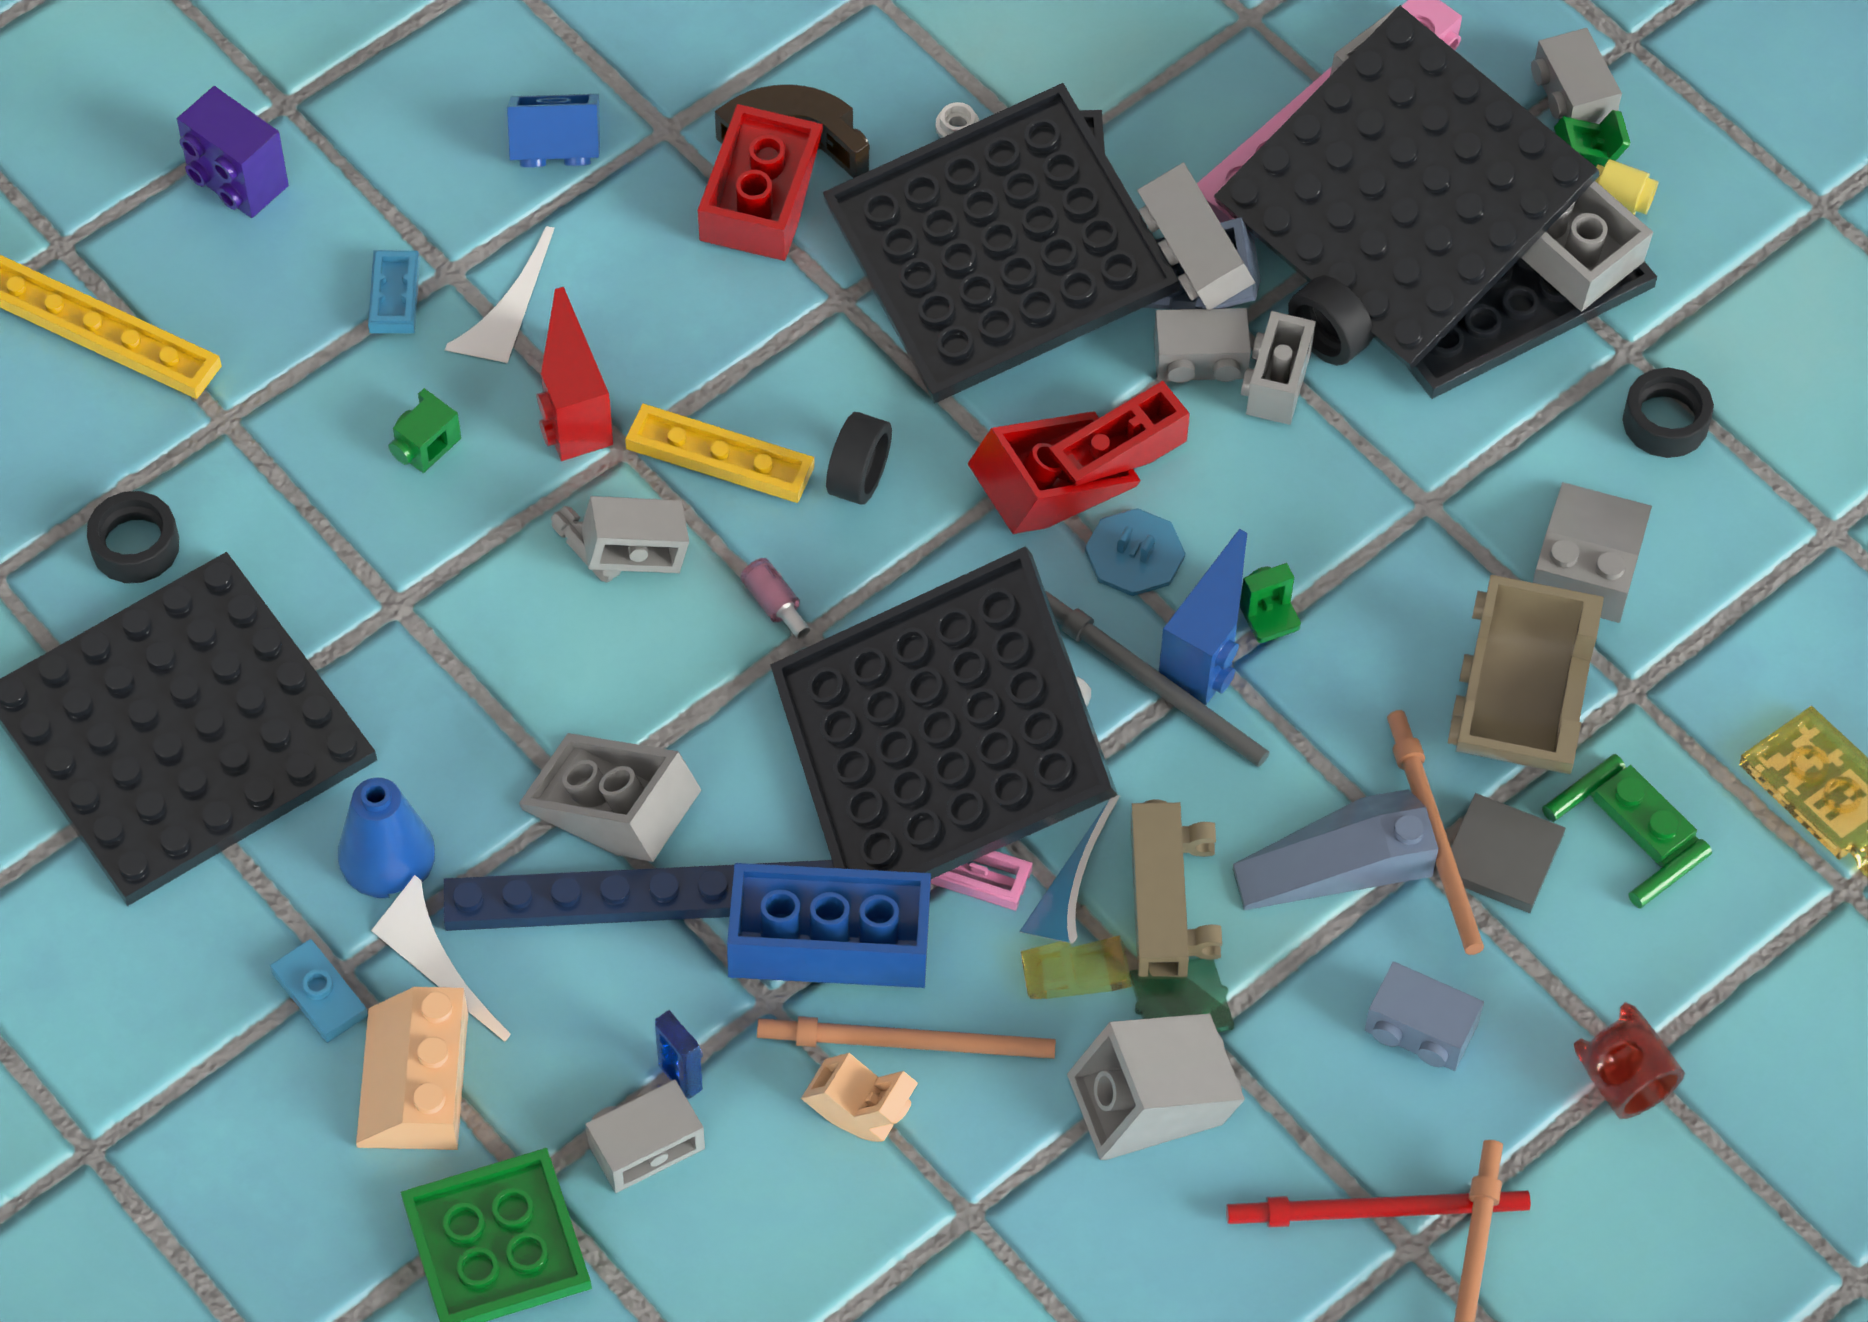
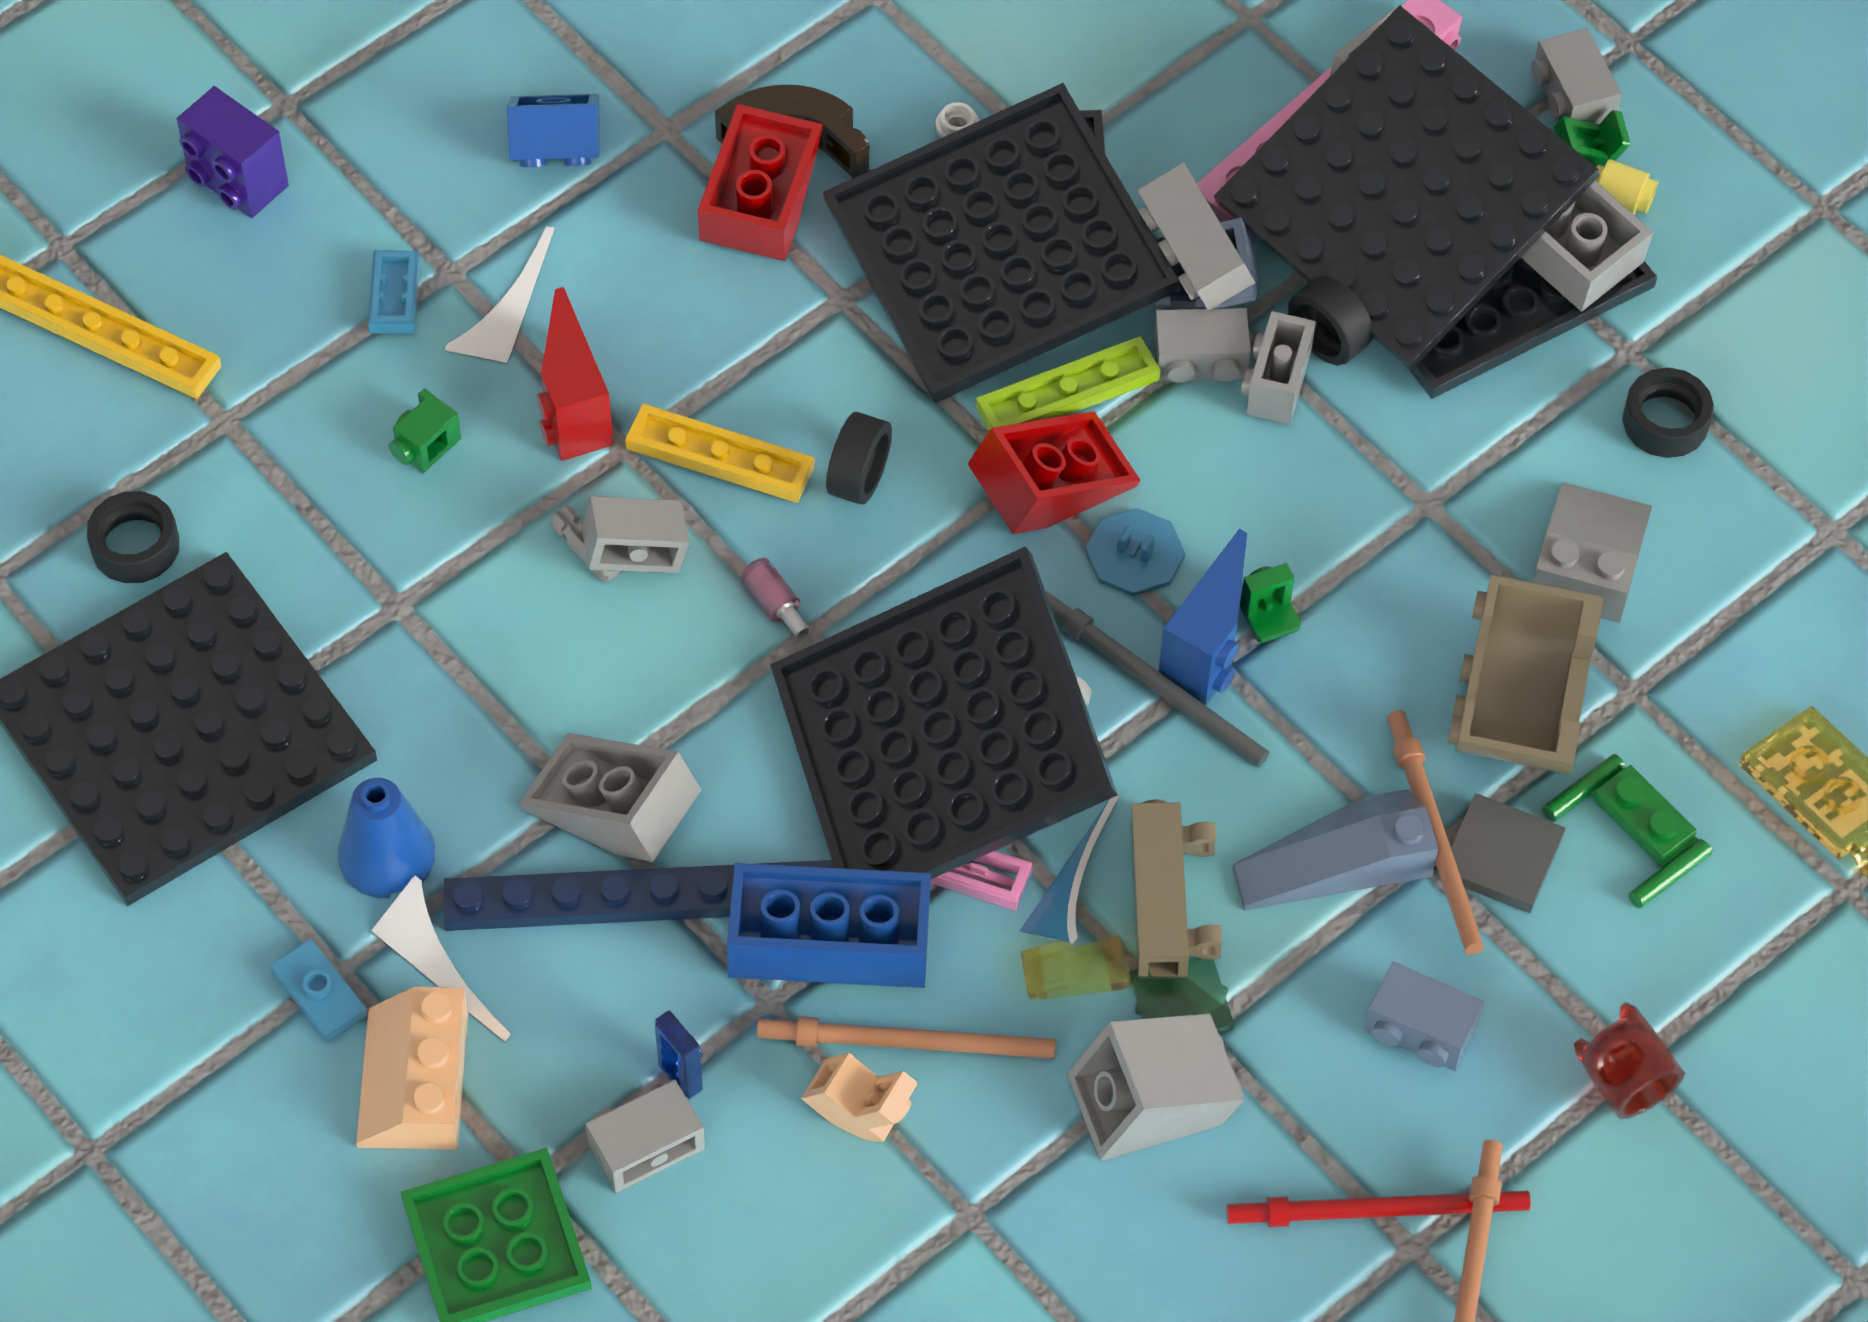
red slope [1049,380,1190,486] -> none
none -> lime plate [976,336,1161,431]

